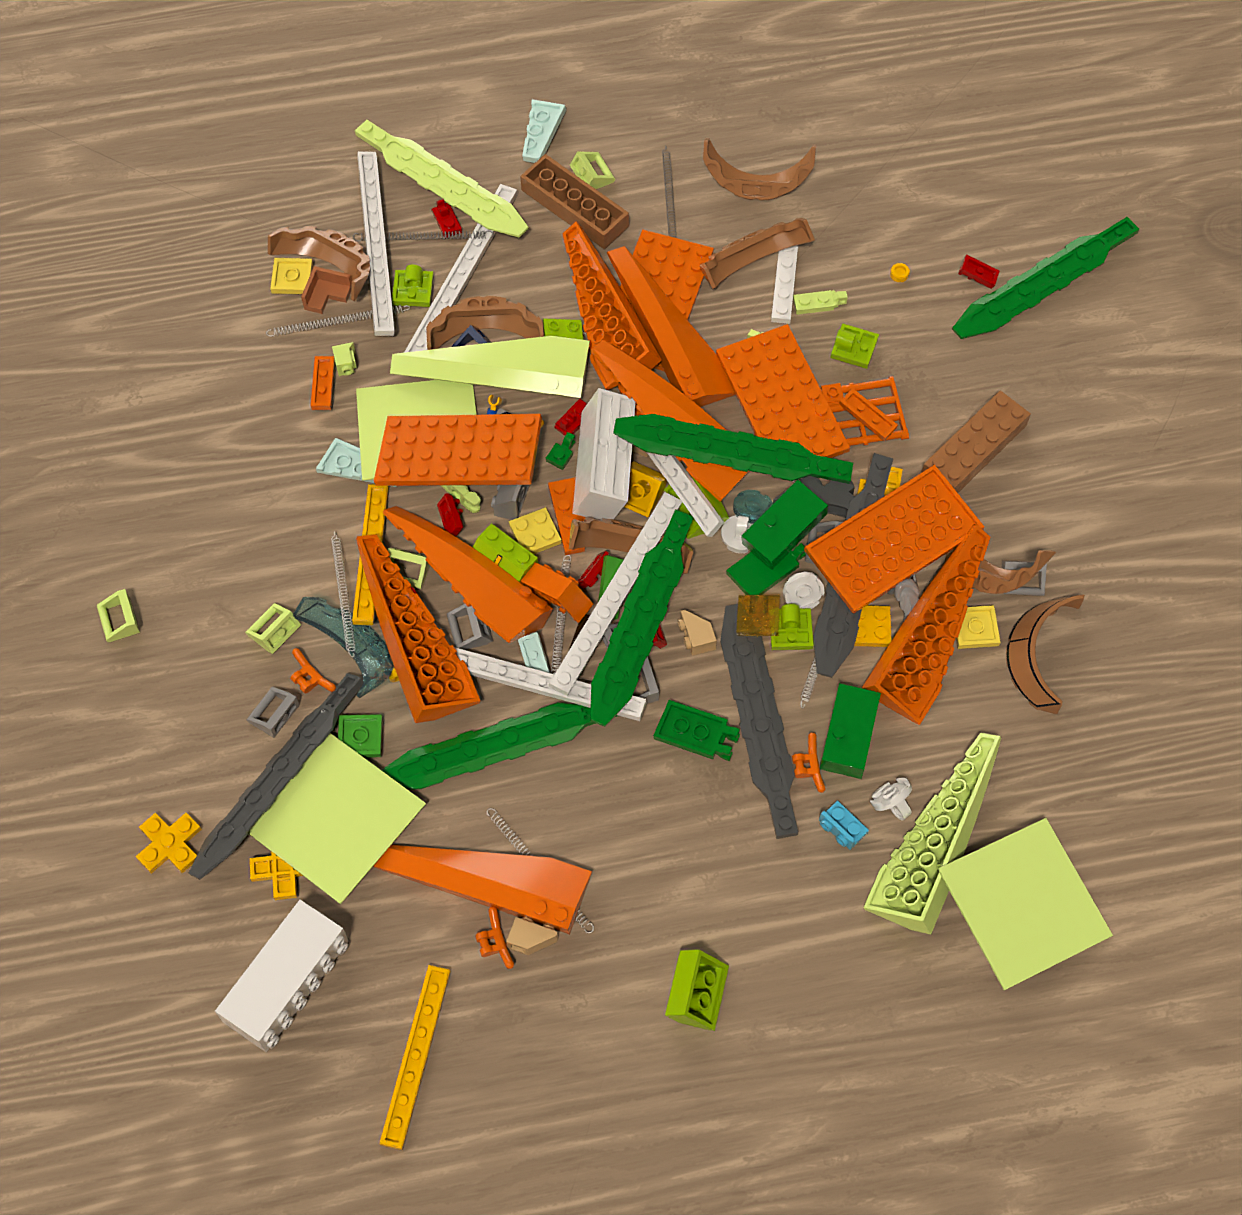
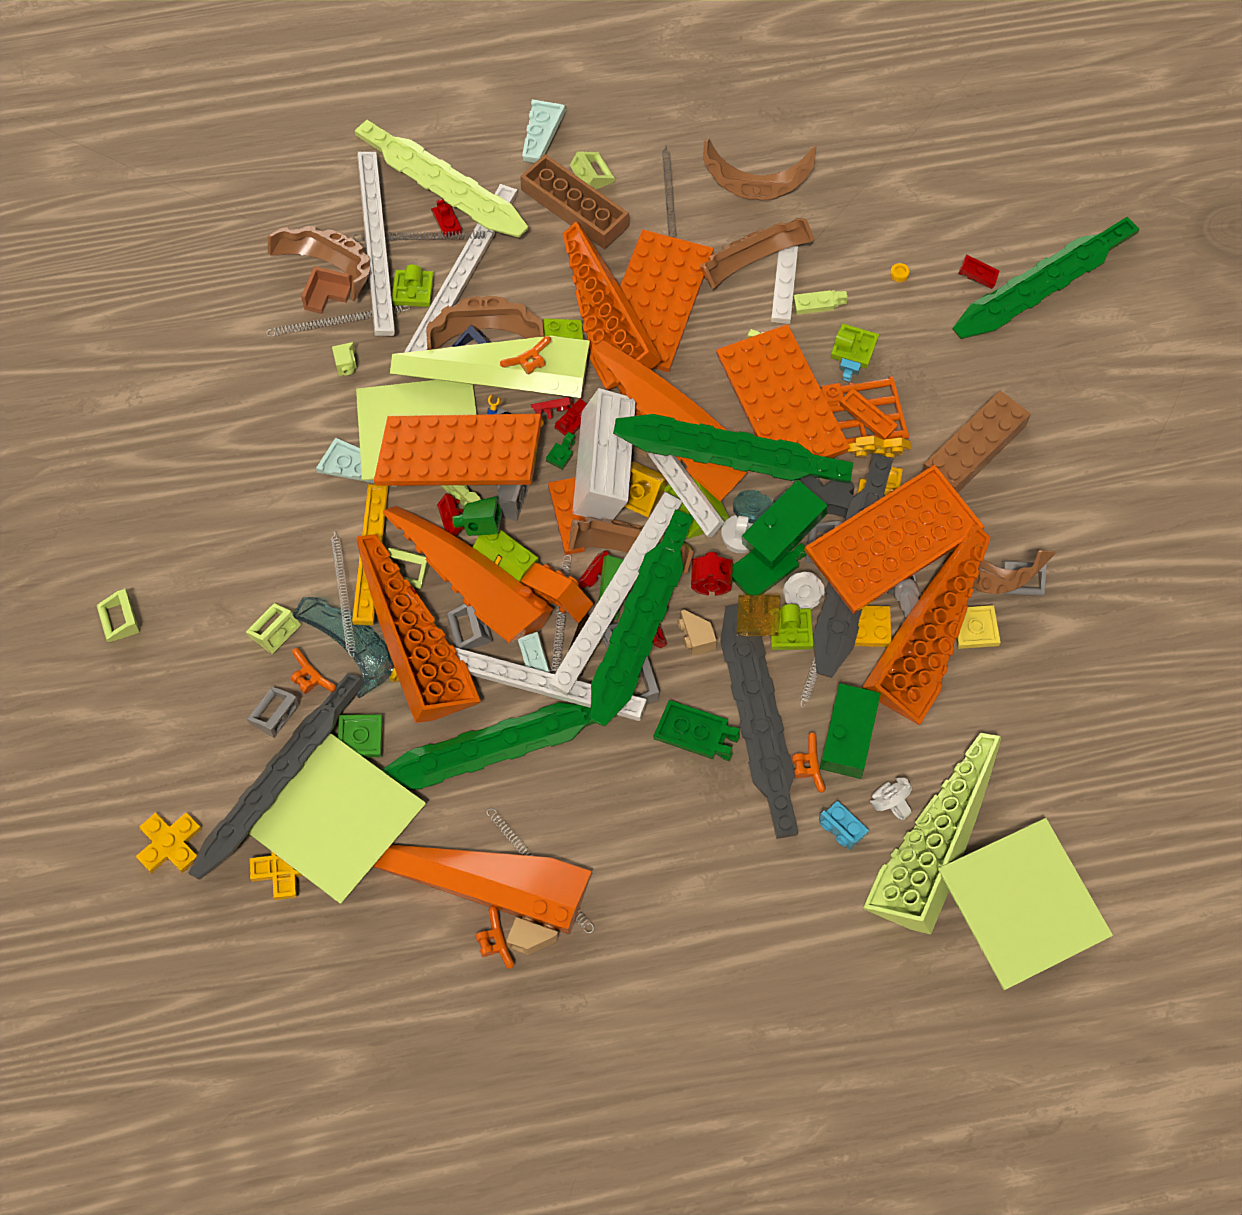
white brick [215,900,349,1052] -> none
light yellow plate [270,258,313,294] -> none
orange plate [311,356,335,410] -> none
yellow tile [379,965,451,1150] -> none
light yellow plate [509,507,562,554] -> none
orange wedge [607,246,736,407] -> none
lime slope [665,950,729,1031] -> none
medium nougat windscreen [1006,595,1085,714] -> none
none -> green torso [453,496,502,536]
none -> orange piece [500,336,551,375]
none -> red plate [531,397,574,419]
none -> red brick [691,552,733,596]
none -> medium azure tile [840,358,861,382]
none -> yellow plate [848,436,911,459]

